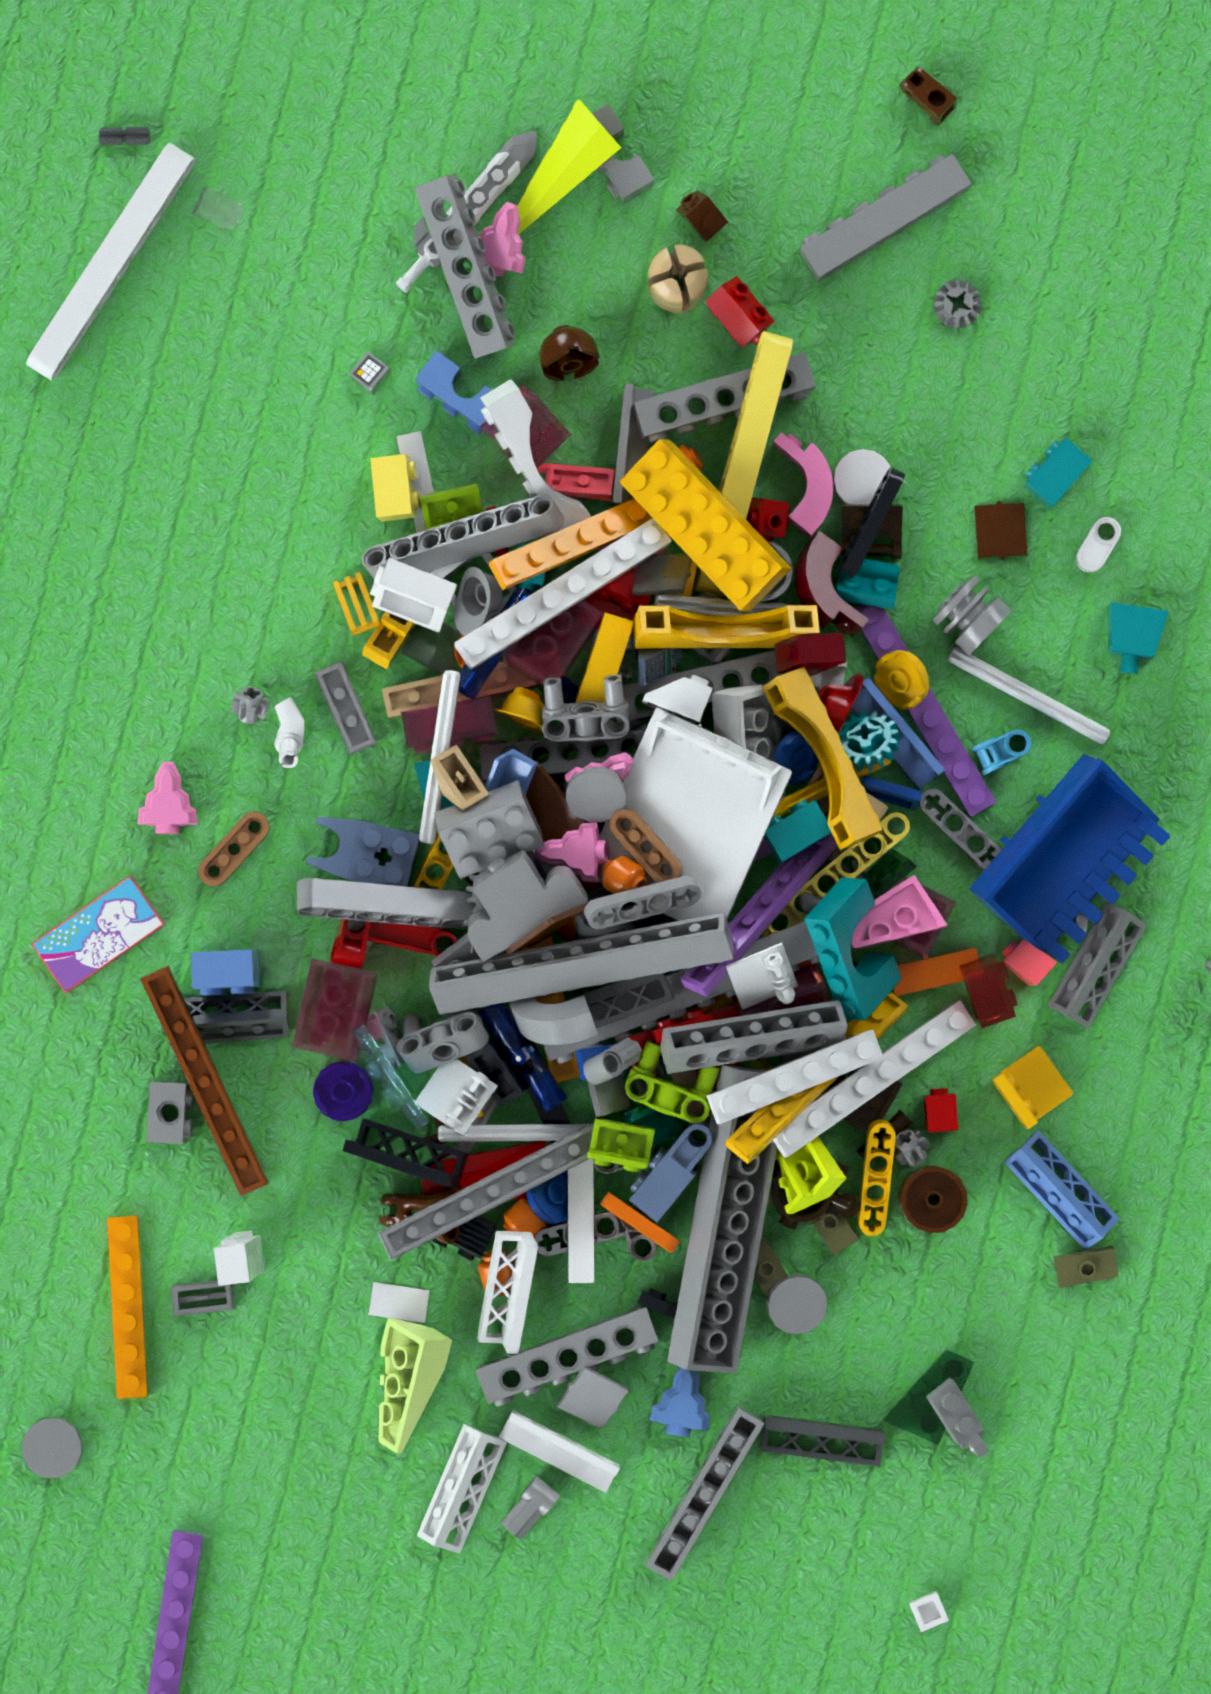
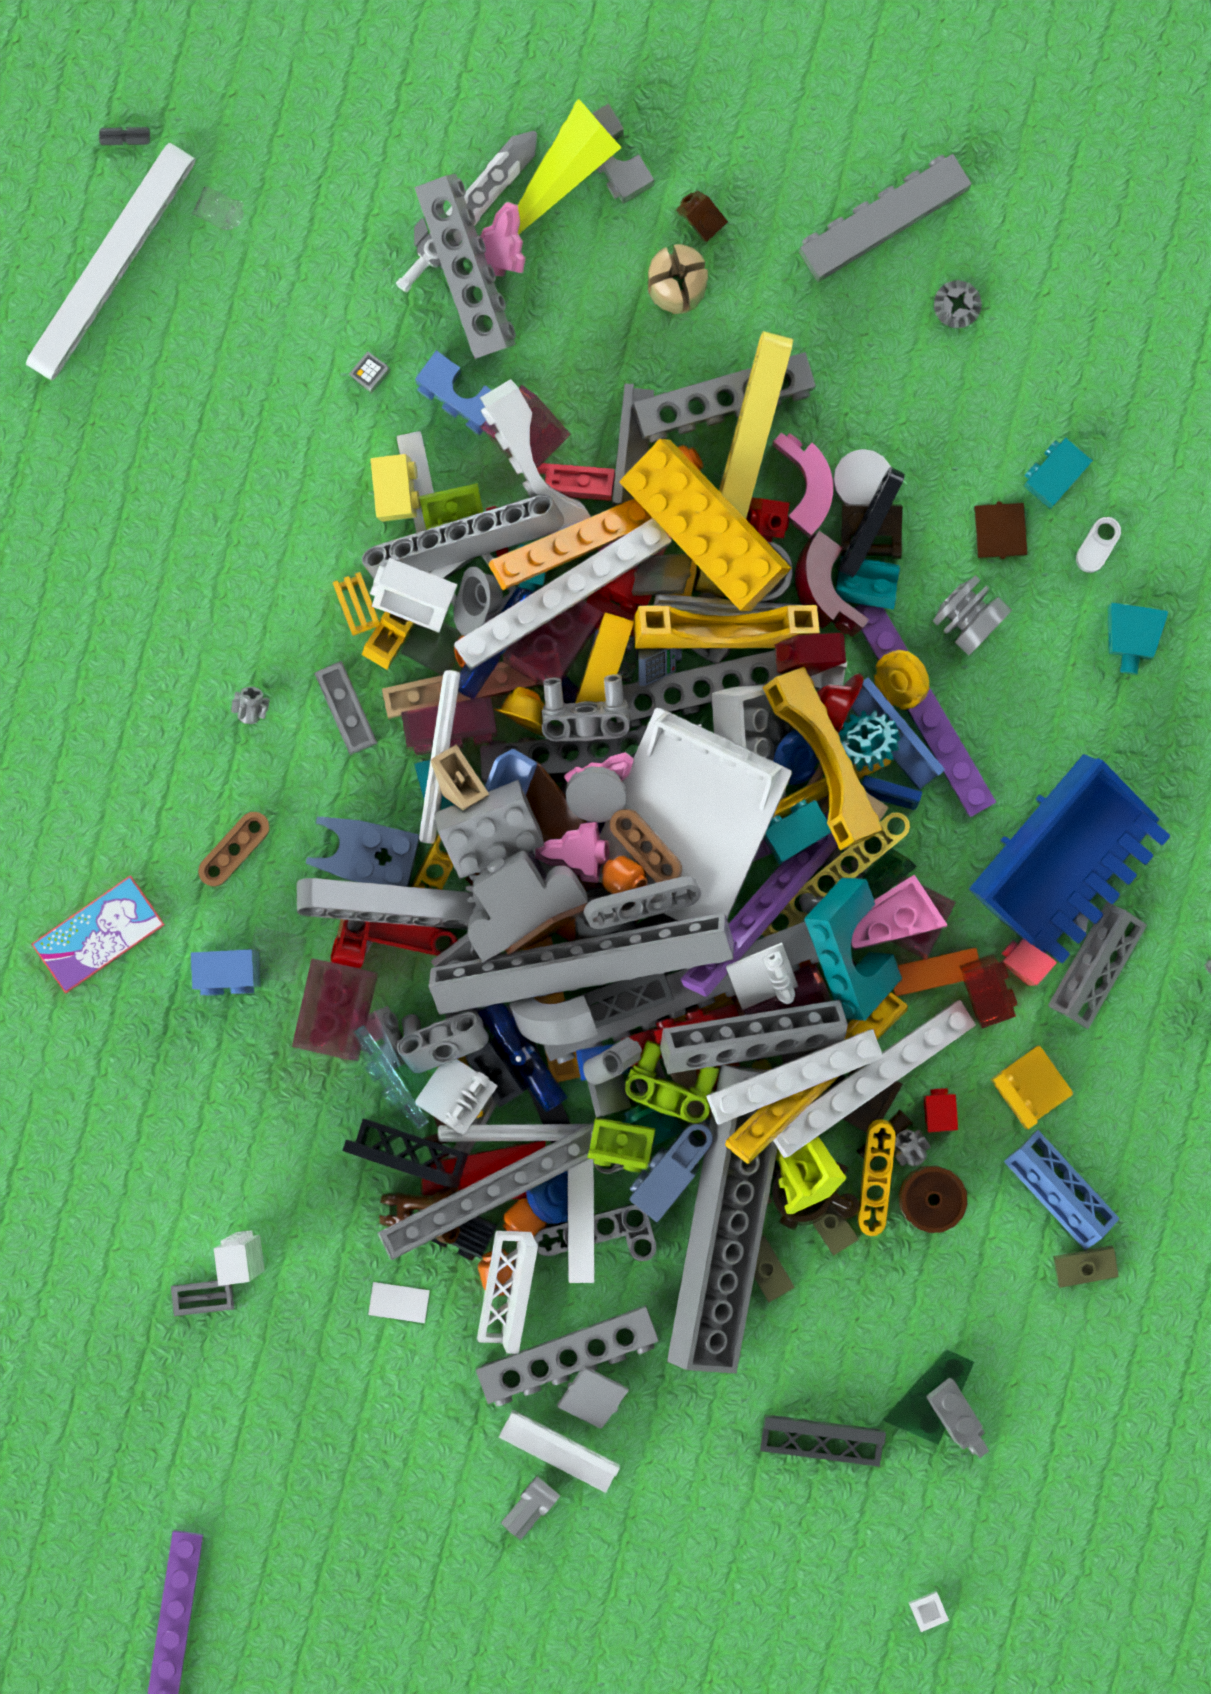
light grey tile [22,1417,83,1478] -> none
light orange plate [107,1215,148,1399] -> none
bright pink rock [137,762,198,834] -> none
dark orange tile [140,965,269,1196] -> none
light grey brick [146,1081,194,1144] -> none
dark grey fence [169,991,290,1046] -> none
white arm [274,697,305,768] -> none
dark purple tile [313,1061,373,1121] -> none
yellowish green wedge [379,1318,452,1454] -> none
white fence [417,1424,507,1554] -> none
reddish brown cylinder [539,325,600,381] -> none
orange beam [600,1191,681,1254] -> none
black plate [638,1288,678,1320] -> none
white slope [642,675,713,725] -> none
light grey brick [645,1405,765,1581] -> none
medium blue rock [649,1367,710,1437] -> none
red brick [705,276,775,348] -> none
light grey tile [766,1274,827,1335] -> none
reddish brown leg [899,67,957,126] -> none
light grey beam [918,789,1002,871] -> none
white axle [948,647,1111,744] -> none
medium azure piece [971,730,1031,775] -> none

